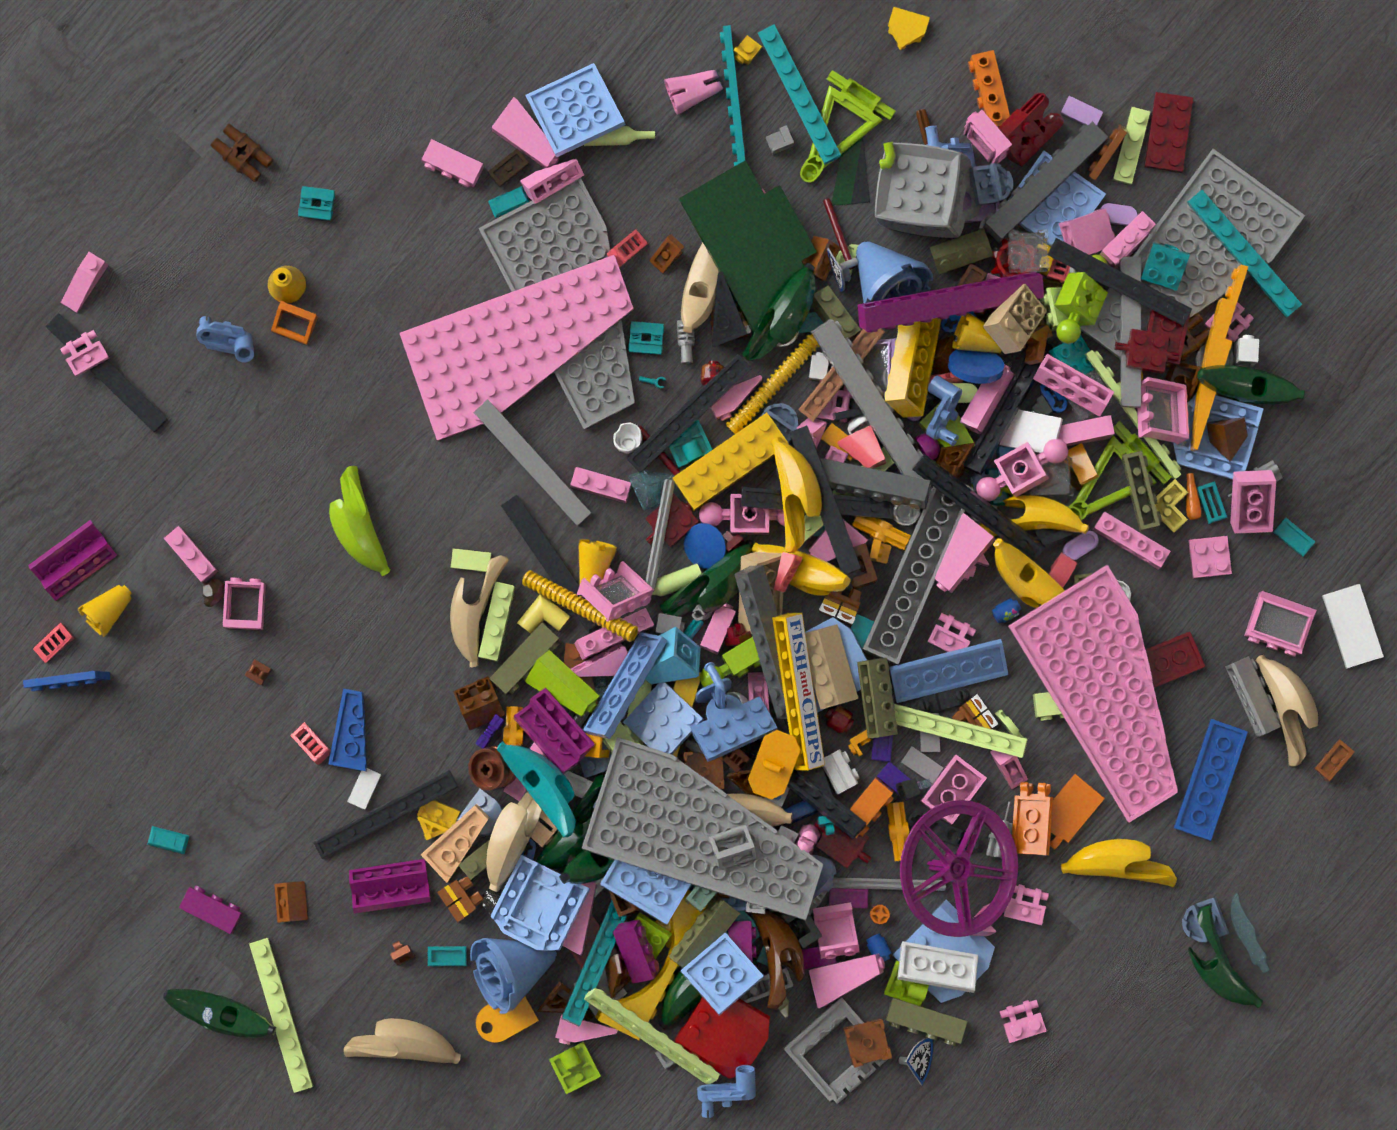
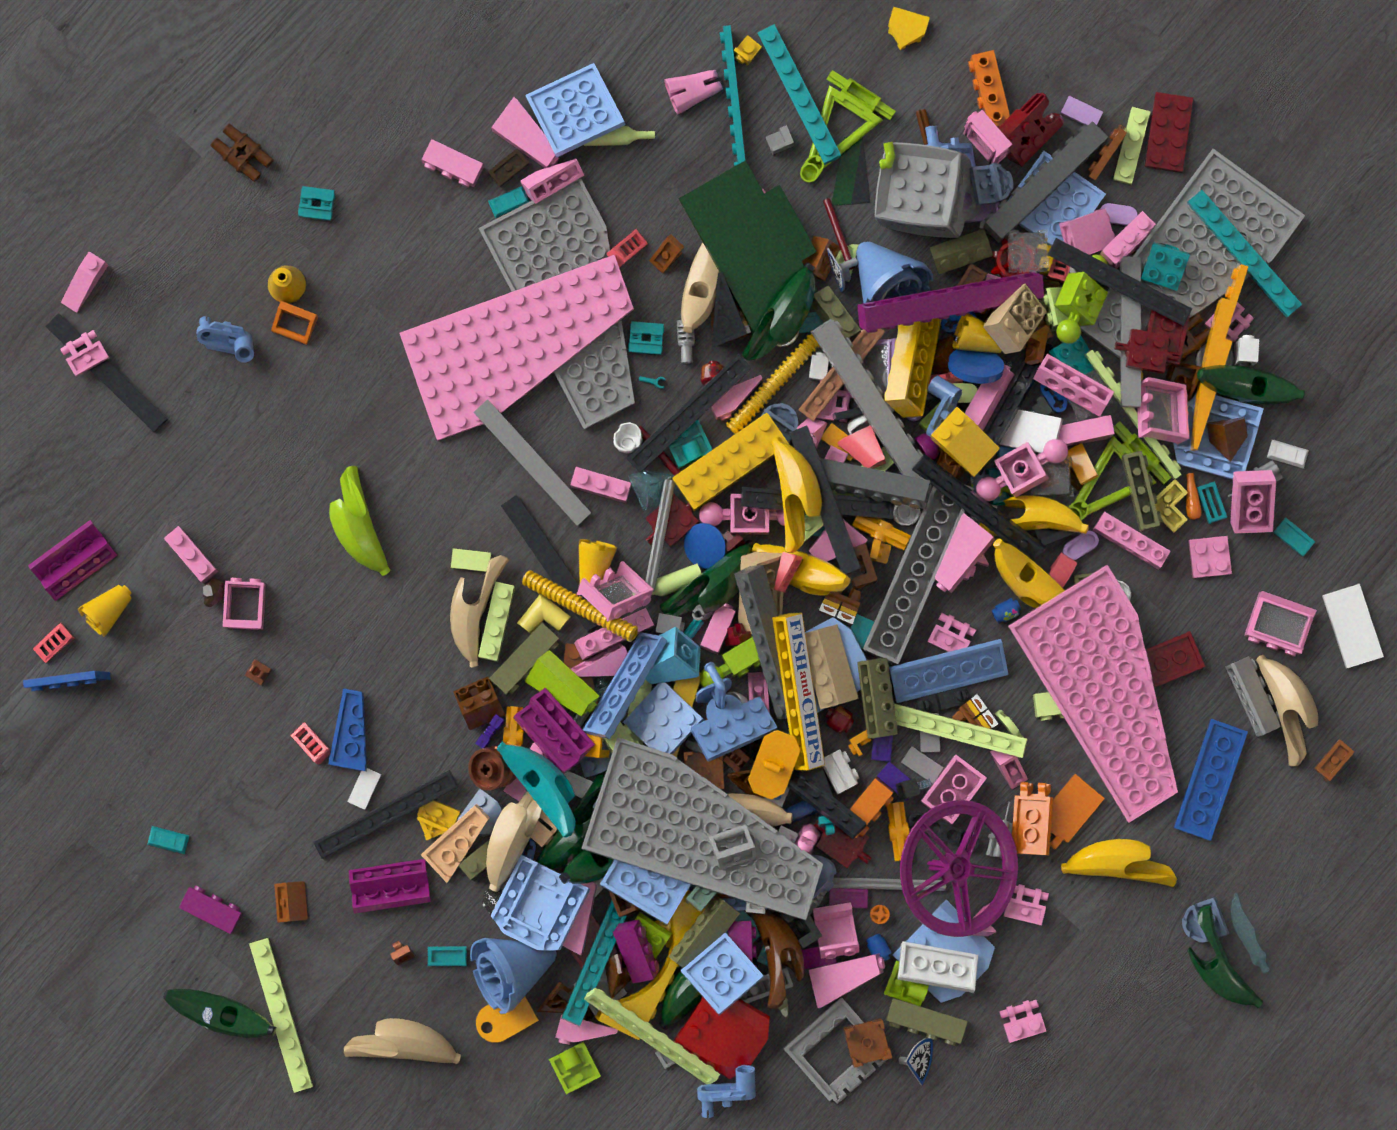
dark orange hips [437,877,484,923] -> none
none -> yellow slope [931,407,1000,477]
none -> white tile [1267,440,1309,469]

